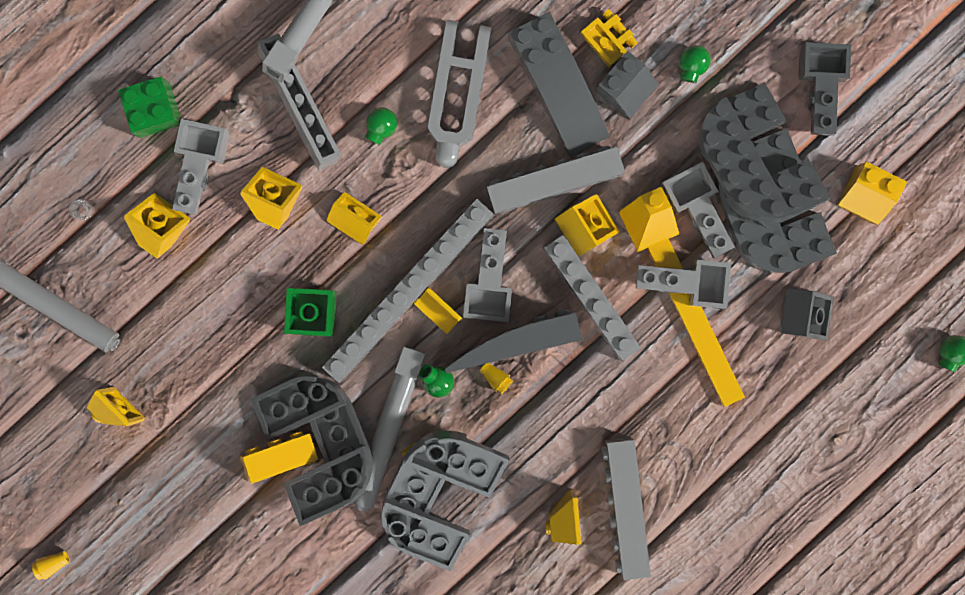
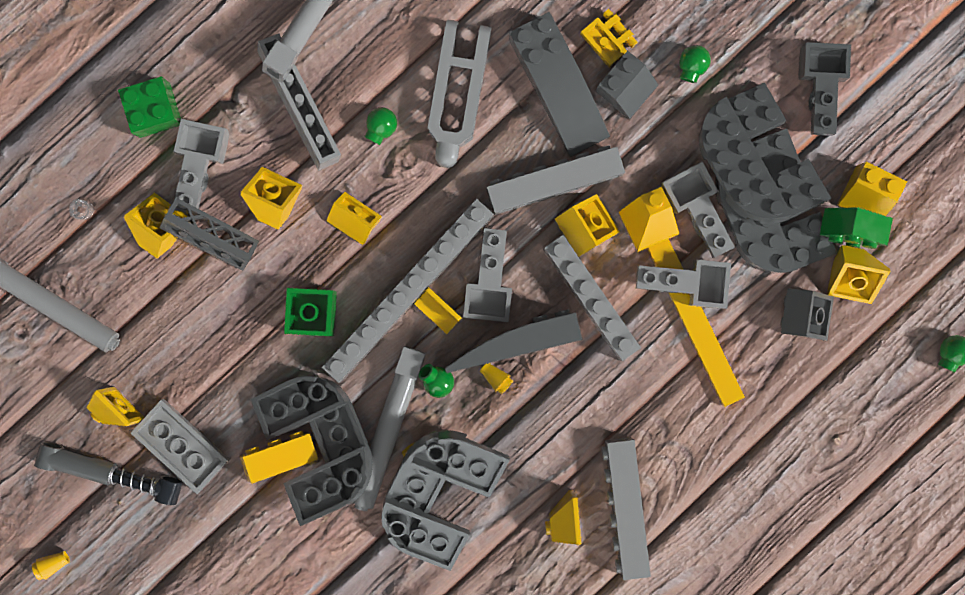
none -> piece [34,442,183,505]
none -> light grey plate [131,399,230,494]
none -> dark grey fence [160,197,259,271]
none -> green brick [820,207,893,249]
none -> yellow slope [827,245,890,304]

